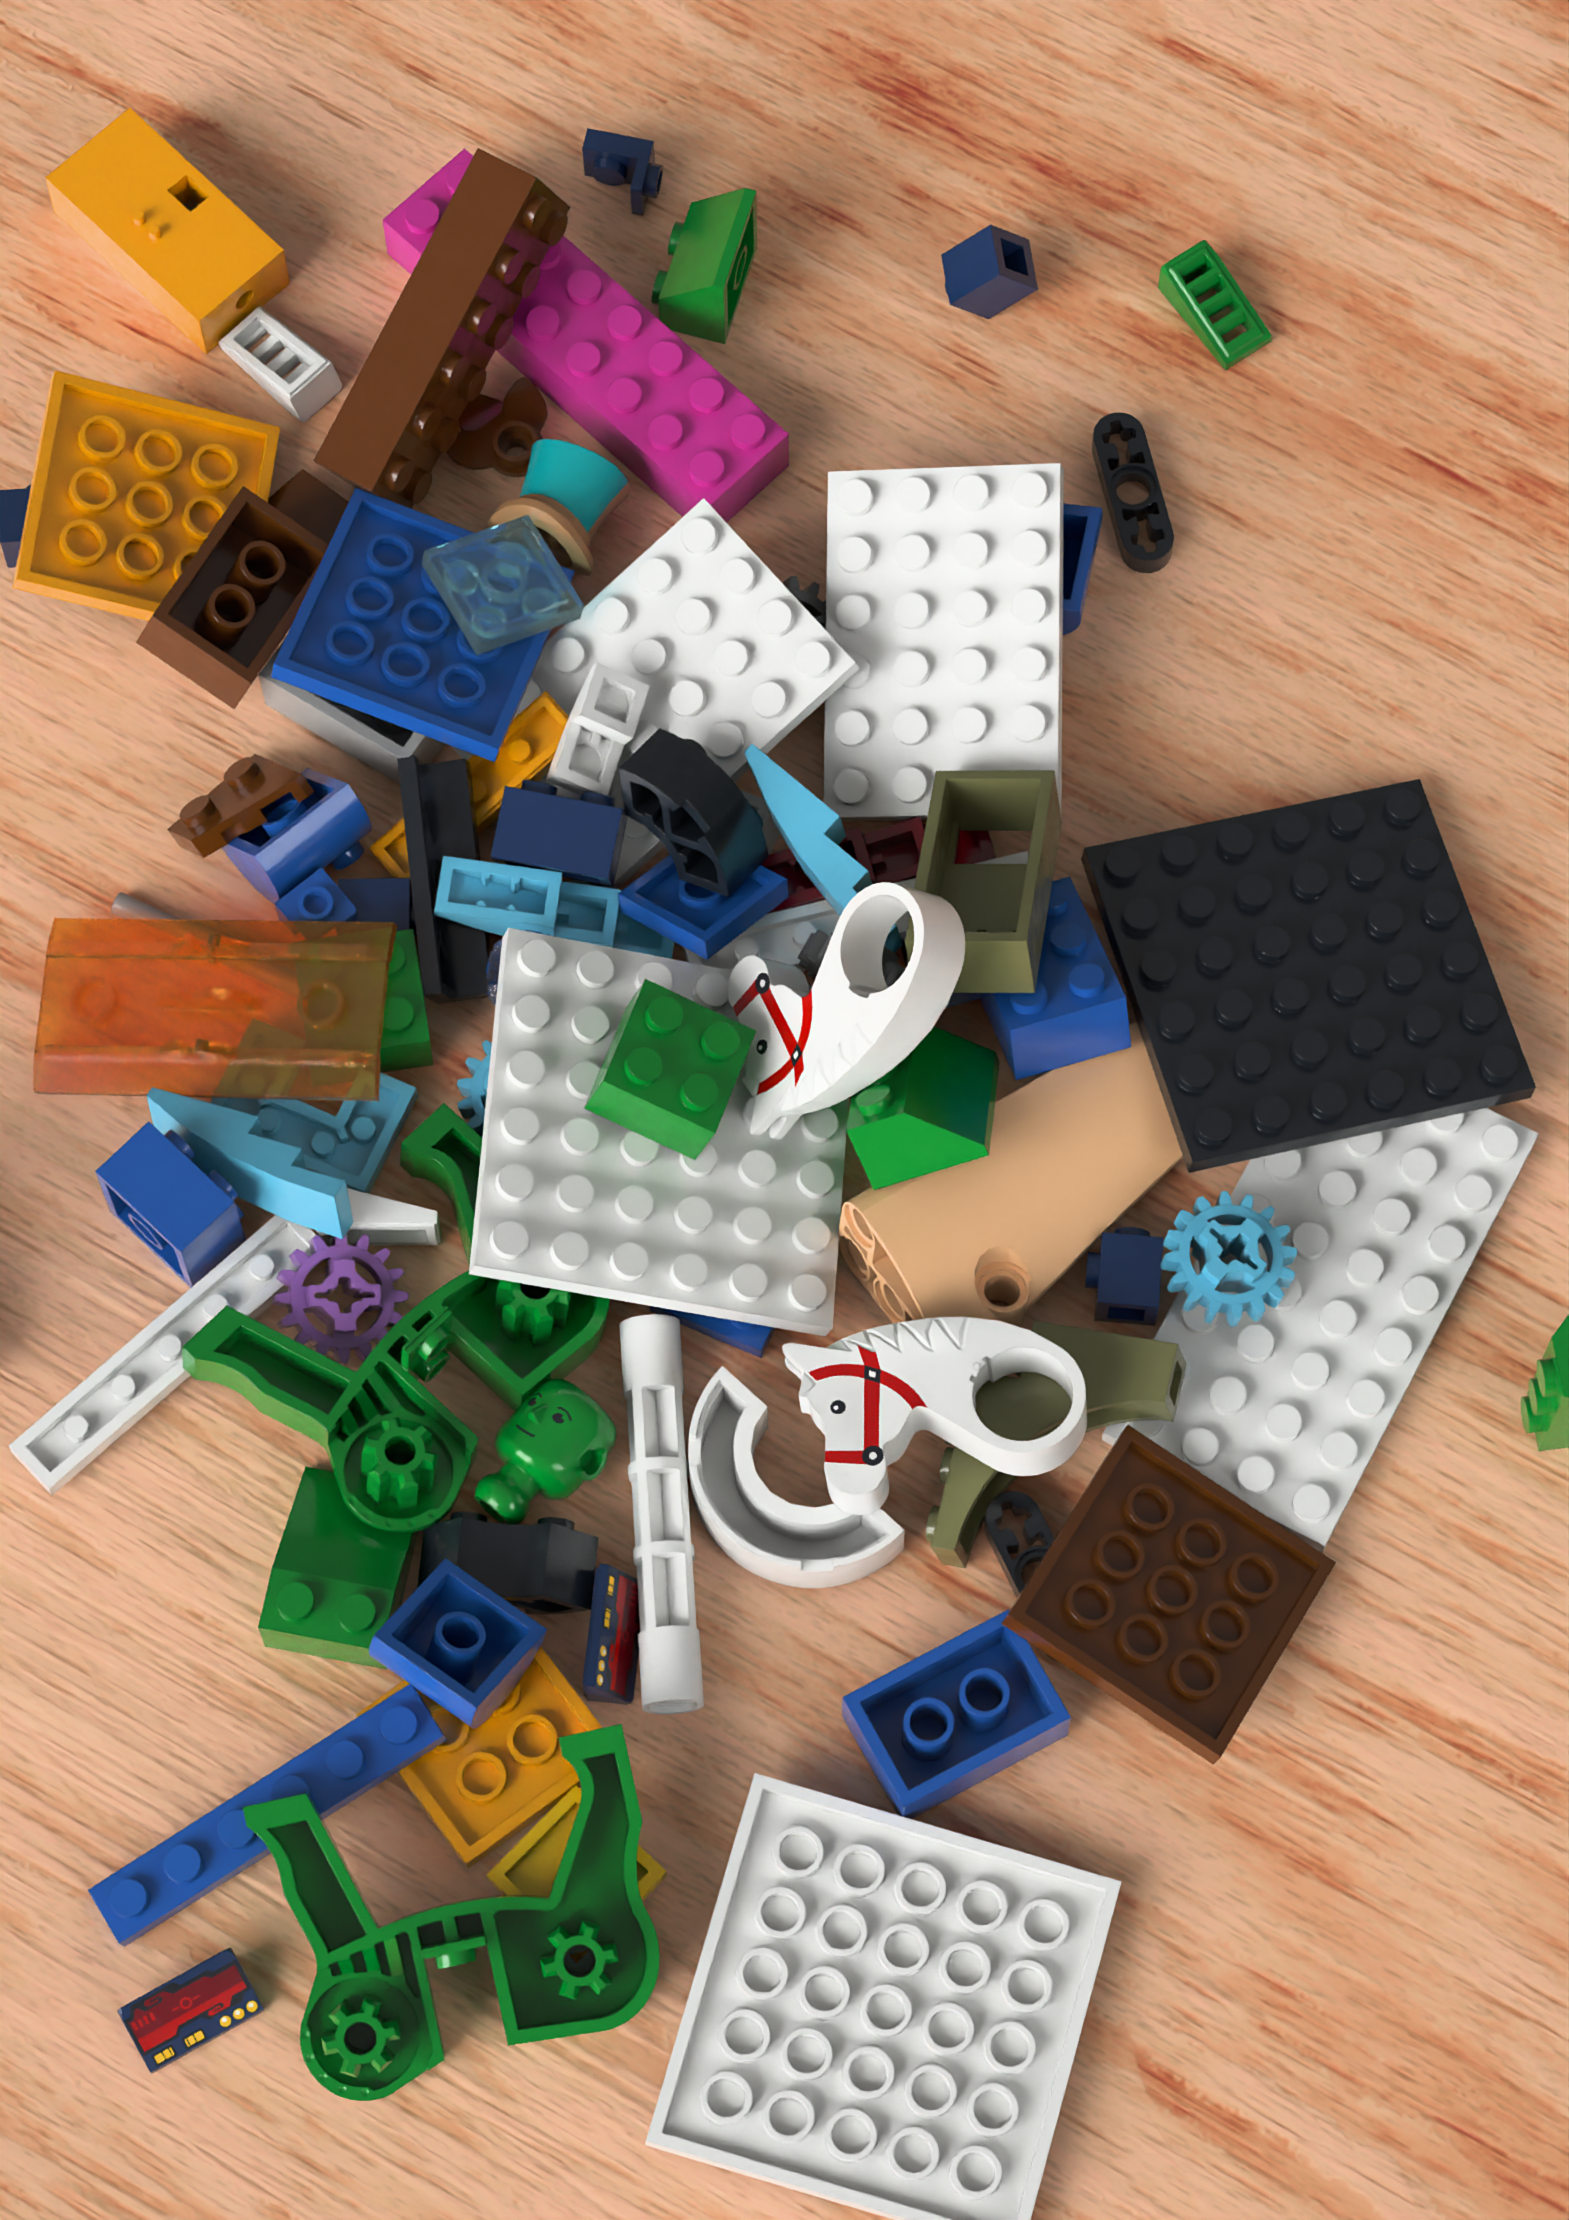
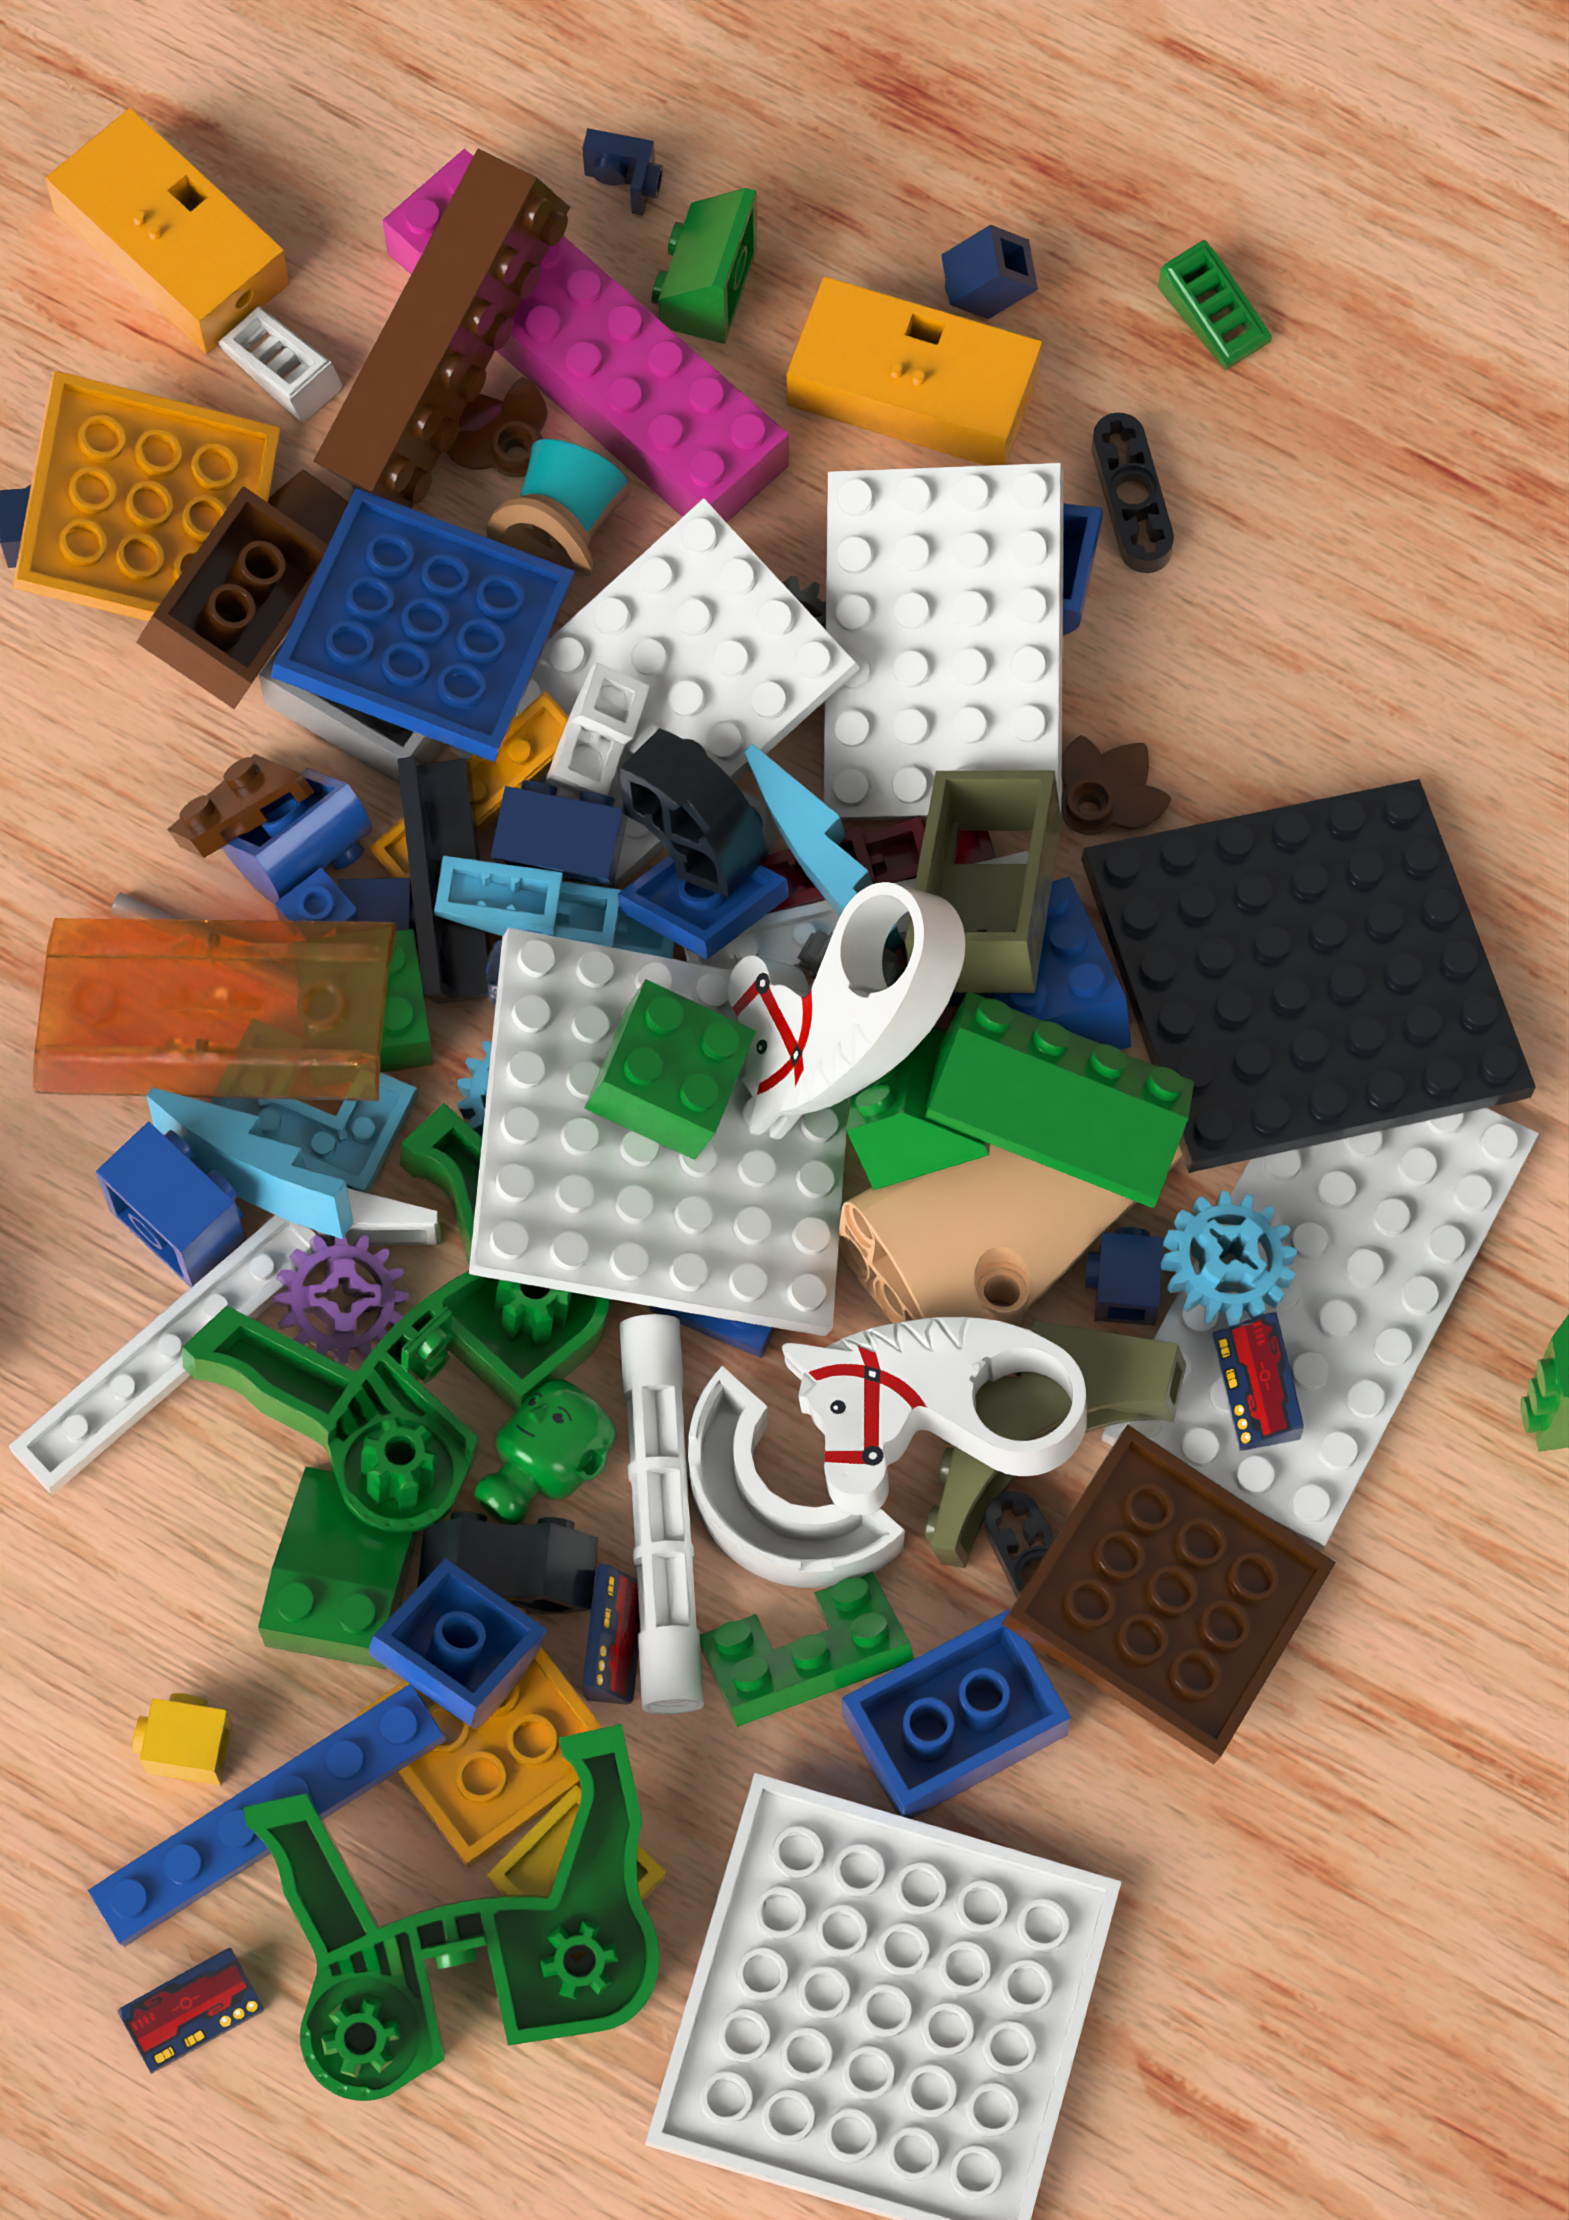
clear light blue plate [422,515,584,655] -> none
none -> yellow brick [133,1693,233,1786]
none -> green plate [700,1571,914,1727]
none -> light orange brick [787,276,1042,466]
none -> green slope [924,991,1194,1208]
none -> reddish brown plate [1061,735,1171,835]
none -> slope [1212,1312,1304,1451]

